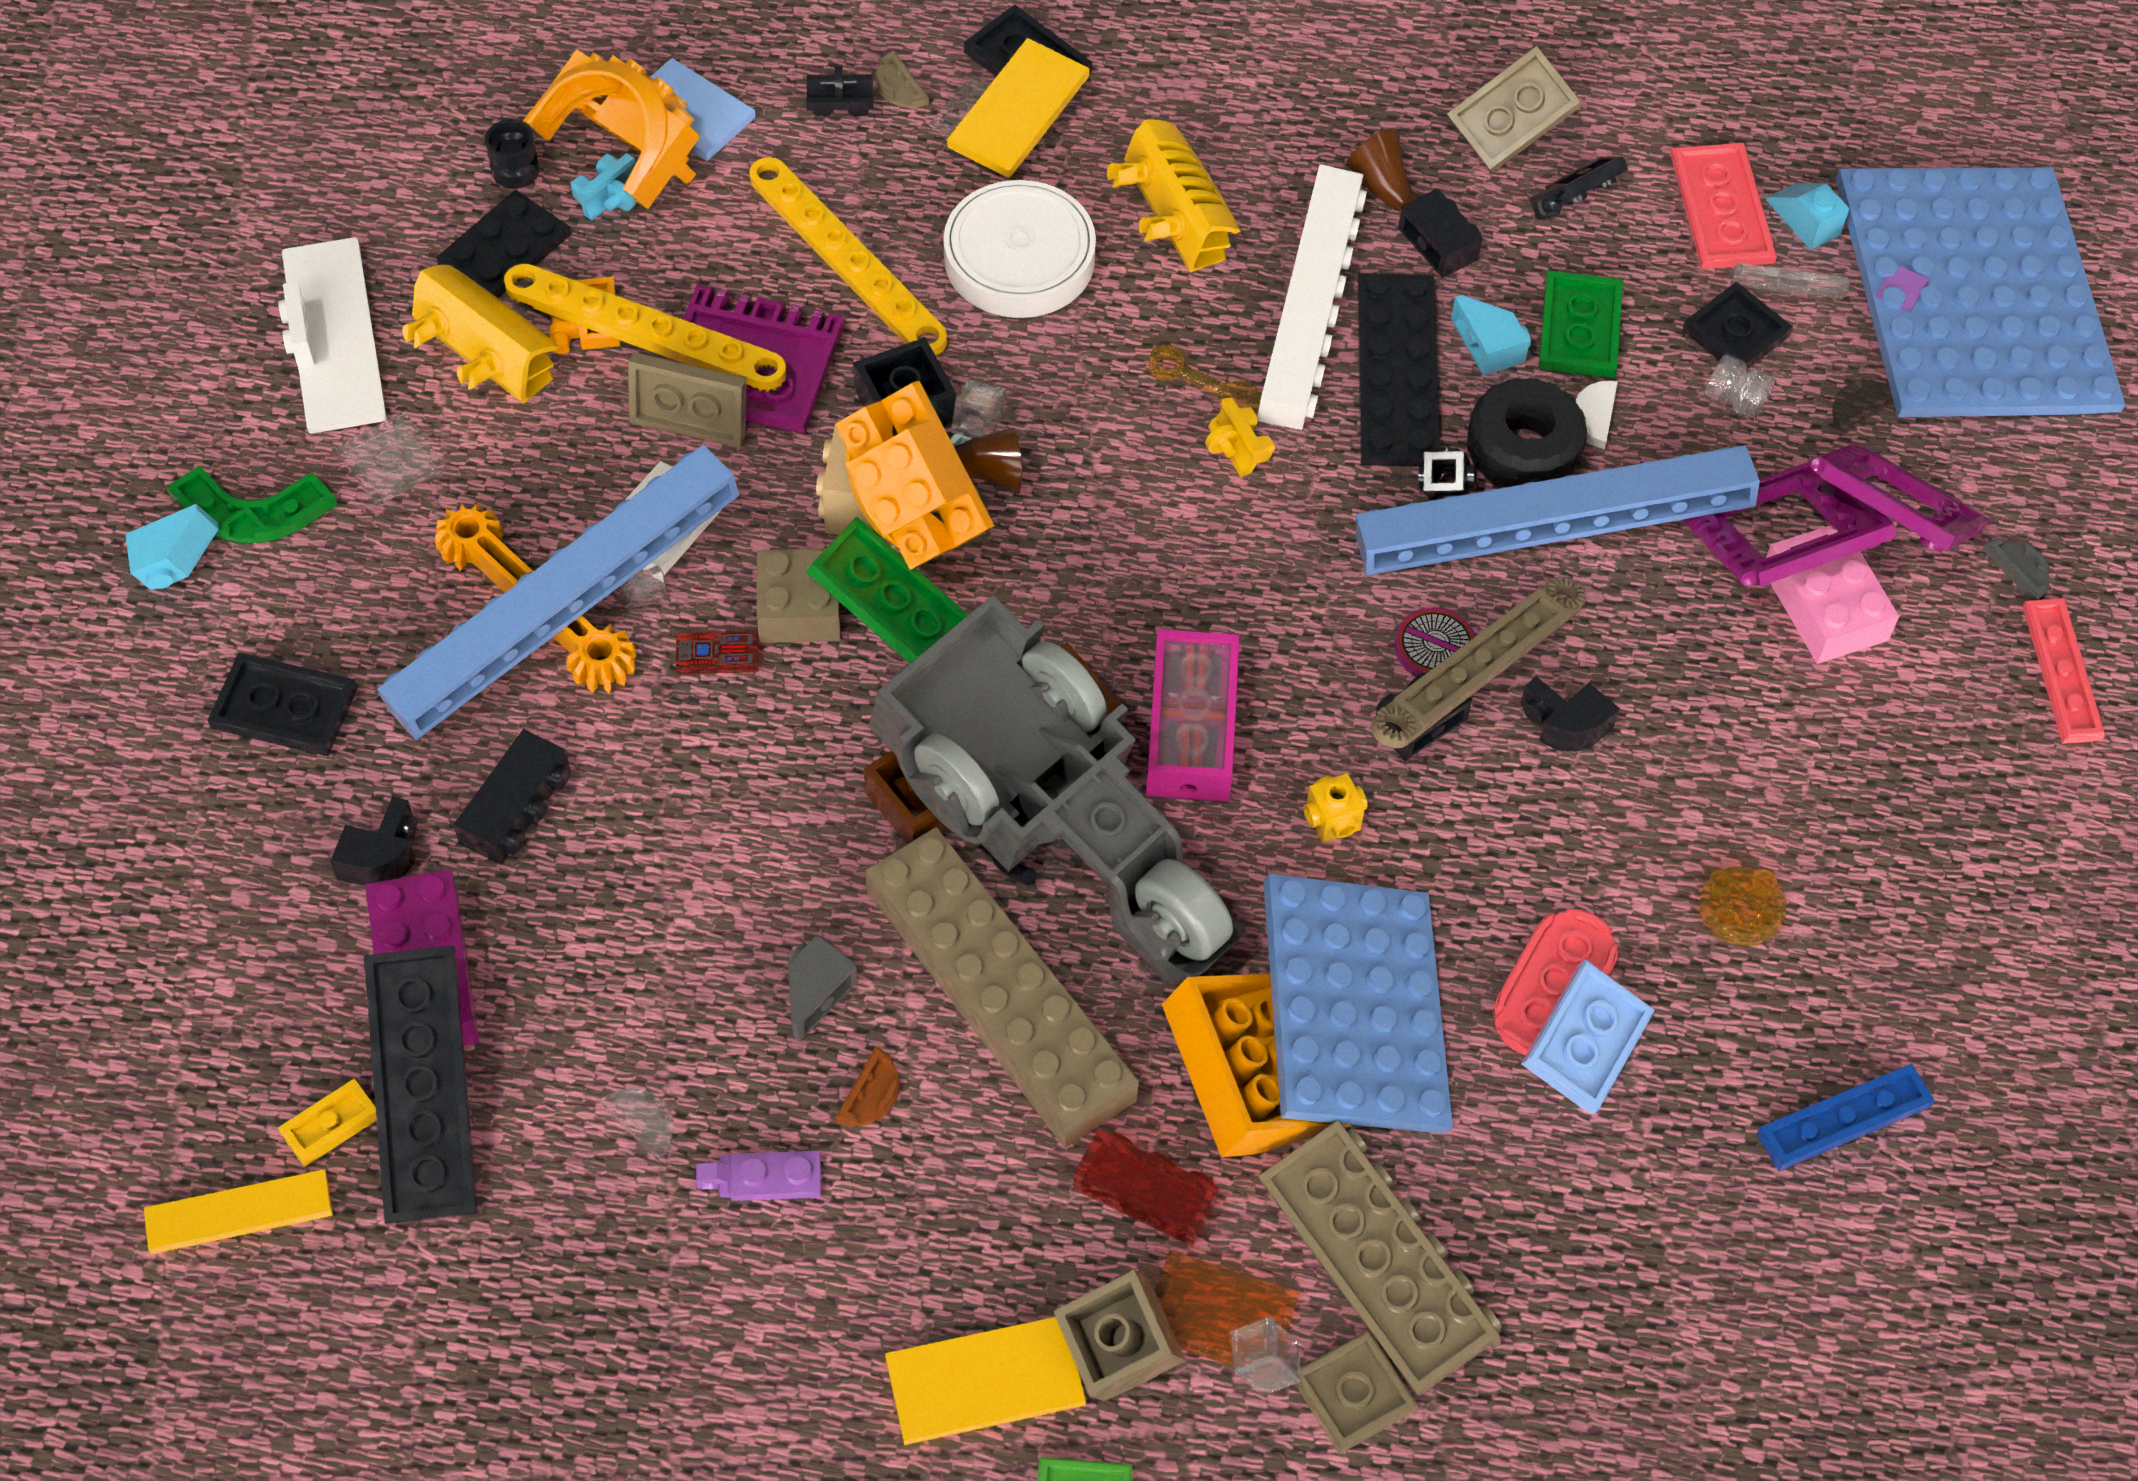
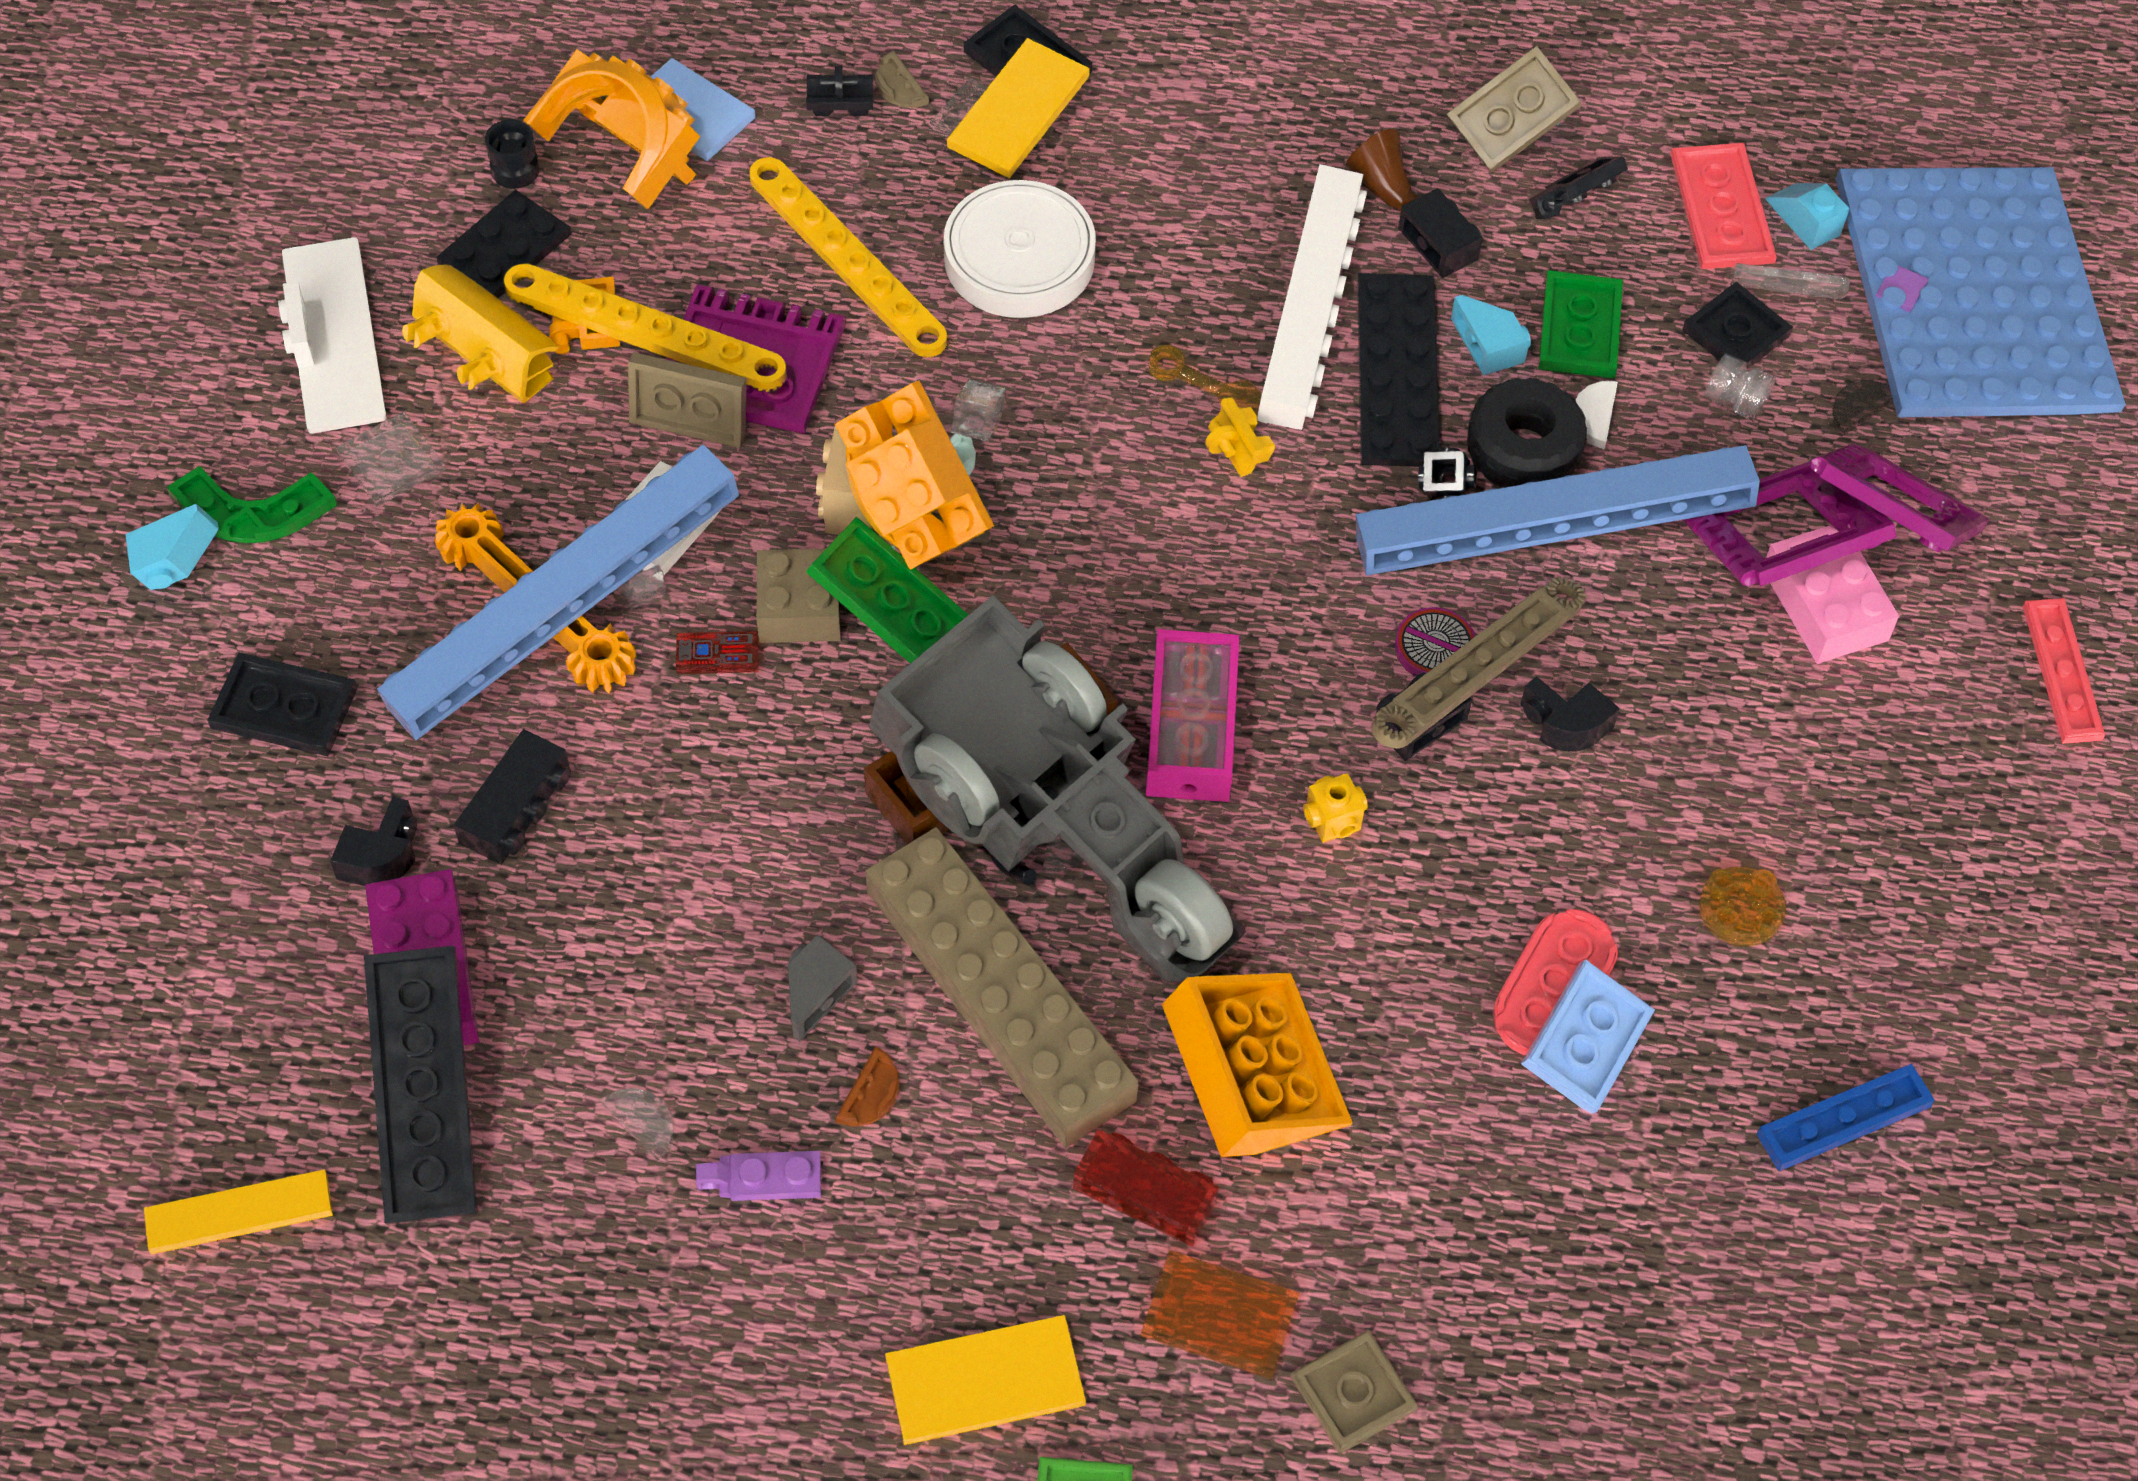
yellow plate [278,1078,377,1168] -> none
medium azure hips [570,153,636,221] -> none
black brick [853,337,957,437] -> none
reddish brown hat [954,428,1023,494] -> none
dark tan brick [1053,1270,1186,1402] -> none
yellow piece [1107,119,1240,272] -> none
clear panel [1231,1316,1301,1394] -> none
dark tan bracket [1258,1120,1502,1397] -> none
medium blue plate [1263,874,1453,1133] -> none
dark grey tile [1983,539,2050,600] -> none

